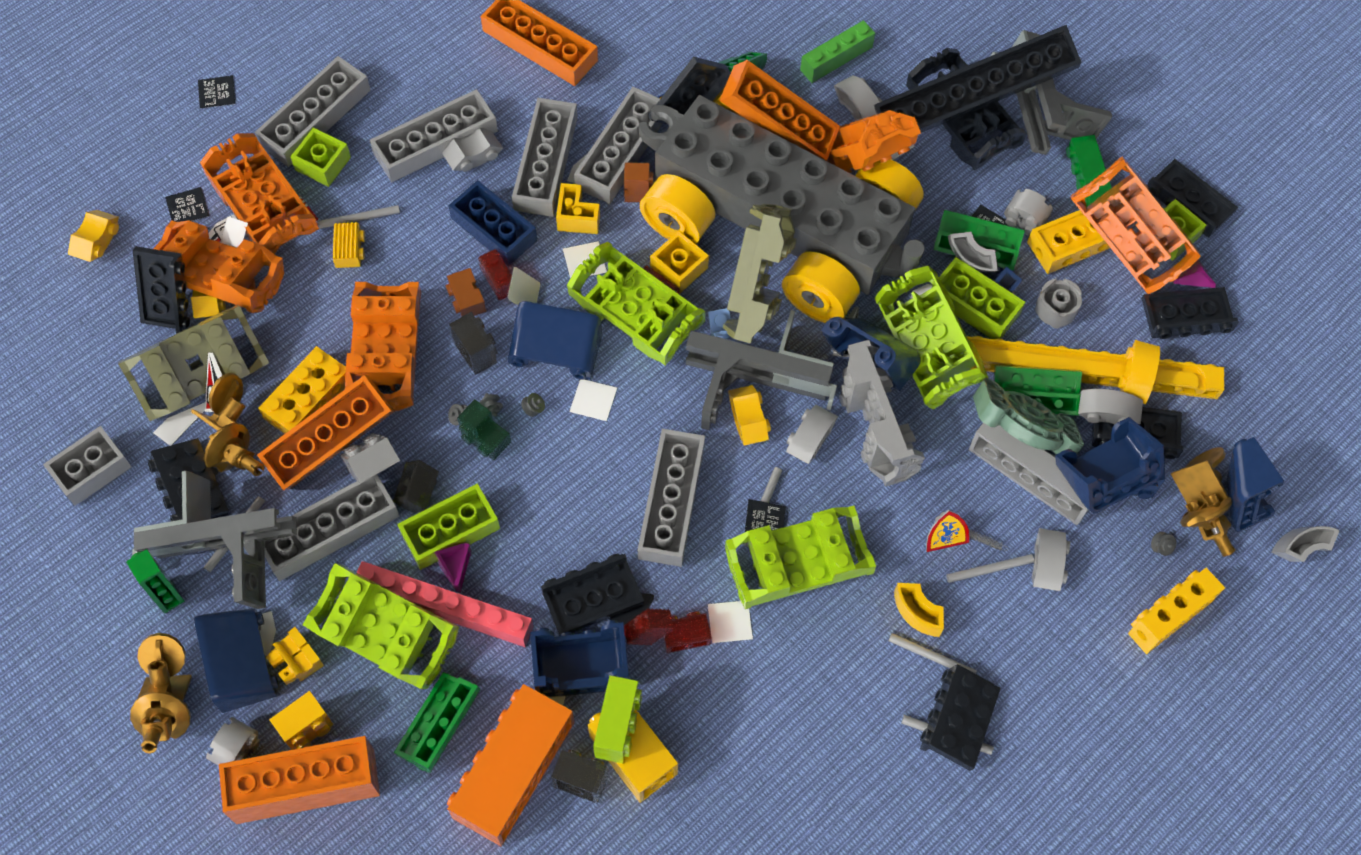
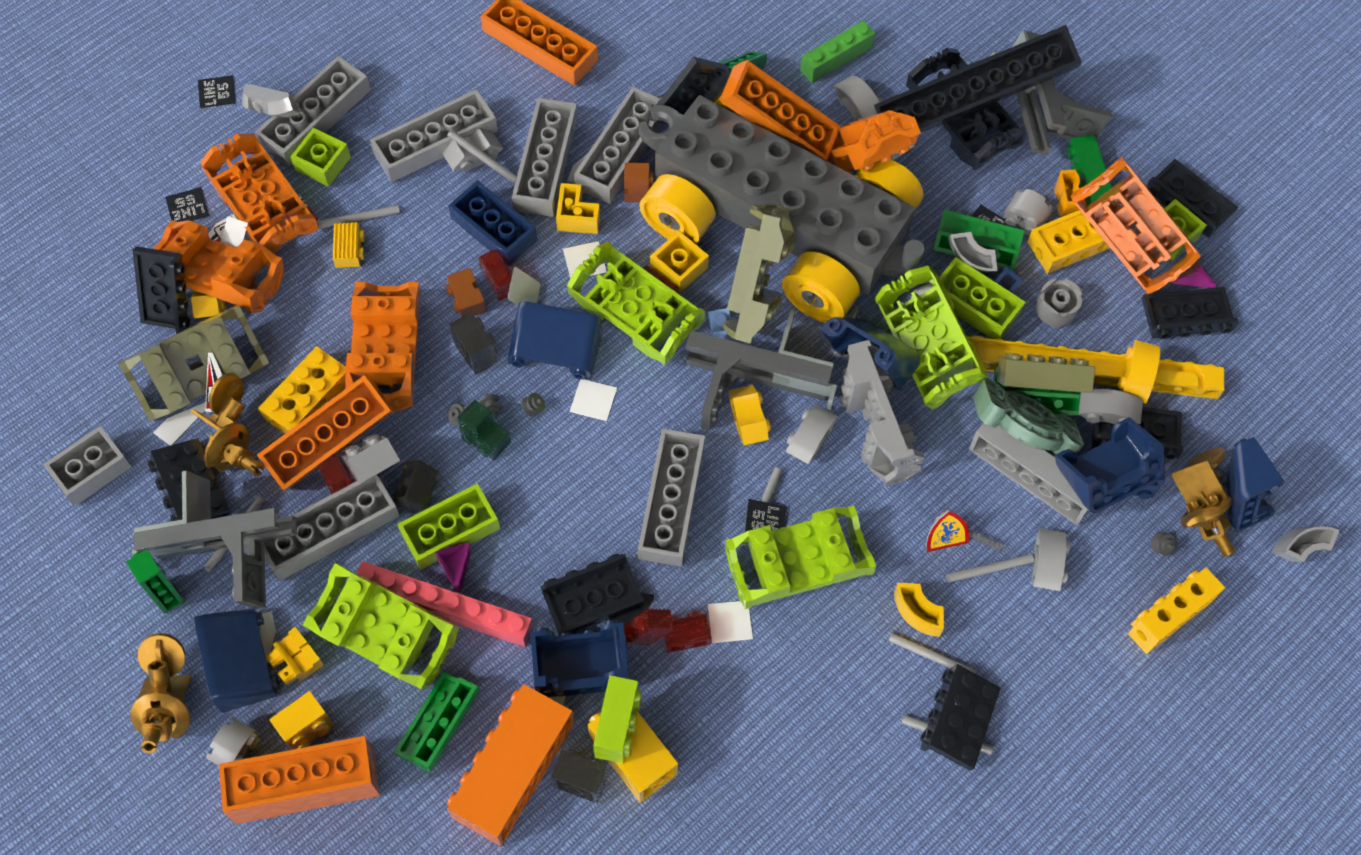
yellow brick [68,210,119,262] -> none
none -> light grey brick [242,84,301,117]
none -> clear red brick [317,456,351,495]
none -> light grey bar [447,129,517,183]
none -> olive brick [997,352,1095,393]
none -> light orange brick [1054,170,1080,217]

